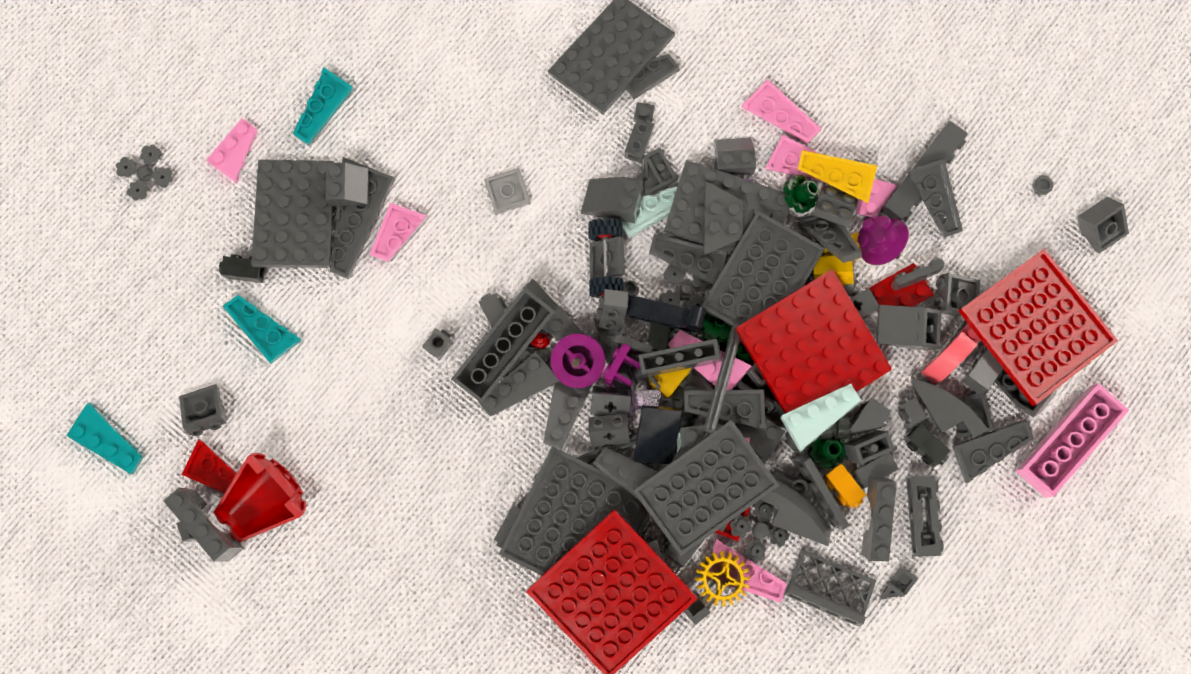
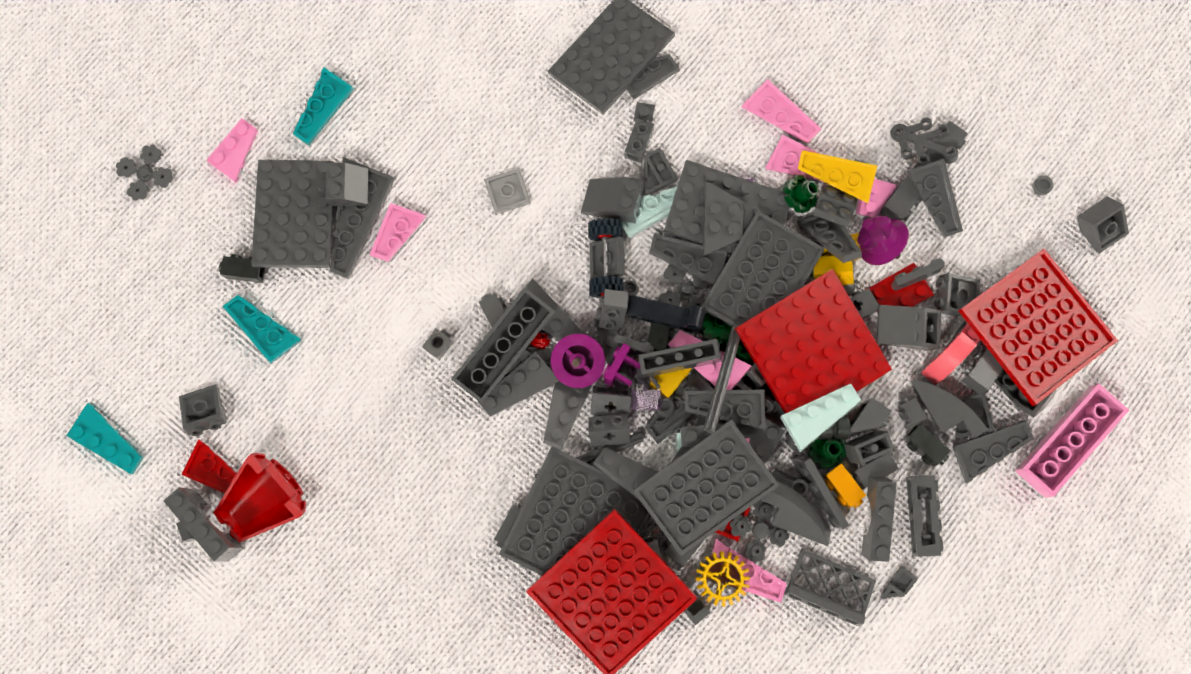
black tile [633,405,682,464] -> none
dark grey slope [714,138,756,175] -> none
none -> dark grey plant [890,117,959,166]

